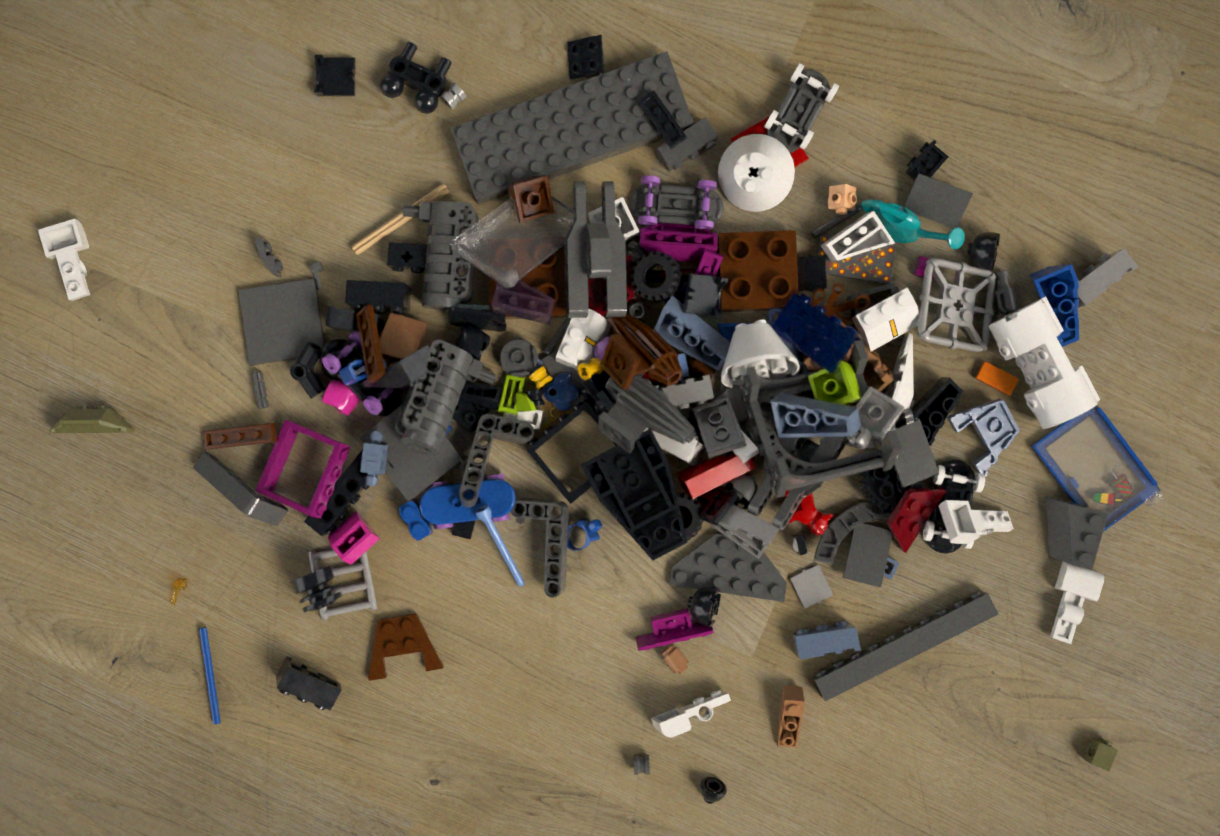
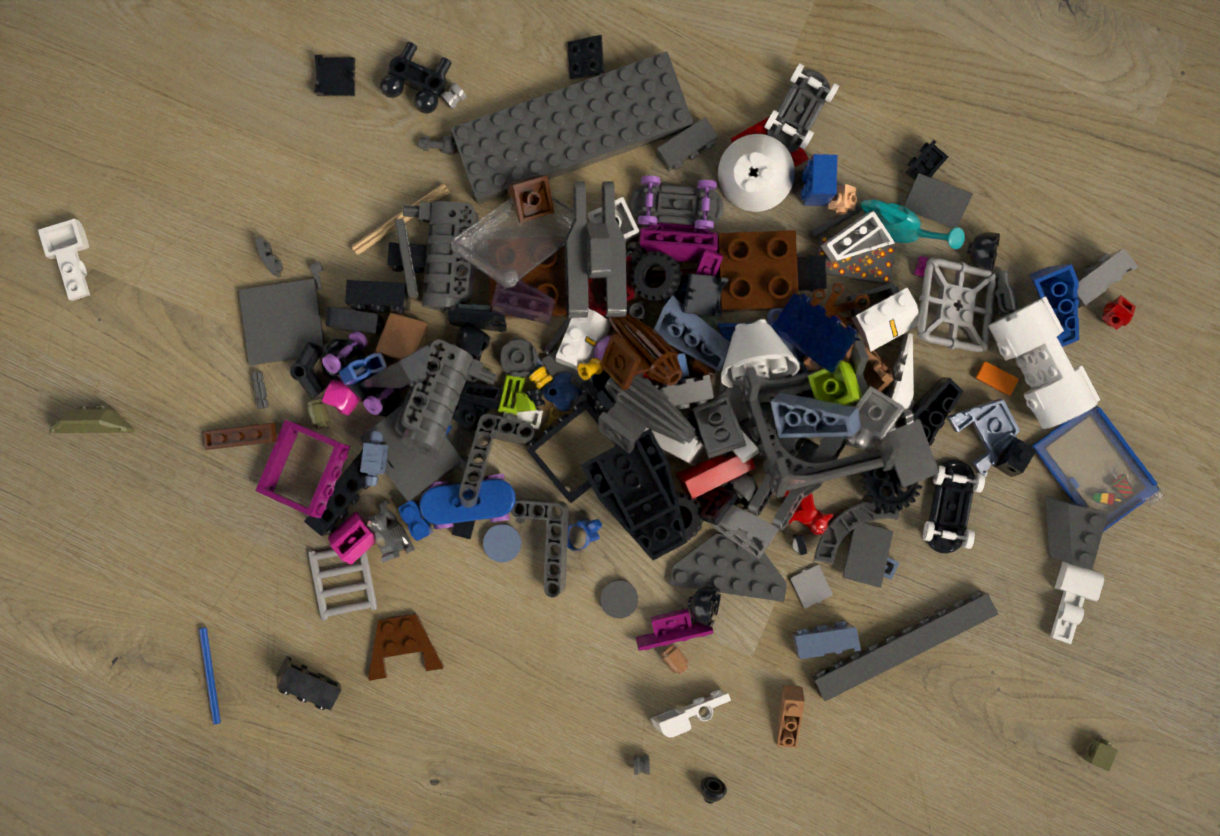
clear yellow hand [171,578,187,605] -> none
dark grey beam [193,451,289,526] -> none
black wheel [291,565,343,613] -> none
reddish brown tile [356,304,386,383] -> none
medium blue piece [475,505,525,587] -> none
black tile [638,90,687,150] -> none
dark red wing [886,487,946,553] -> none
white plate [939,500,1014,544] -> none
none -> olive brick [307,399,330,429]
none -> dark grey animal [366,500,415,563]
none -> dark grey tile [395,218,419,299]
none -> dark grey bar [419,136,456,155]
none -> sand blue tile [483,524,522,563]
none -> dark grey tile [600,580,638,619]
none -> blue piece [801,154,838,206]
none -> black torso [995,437,1037,477]
none -> red brick [1102,295,1136,330]

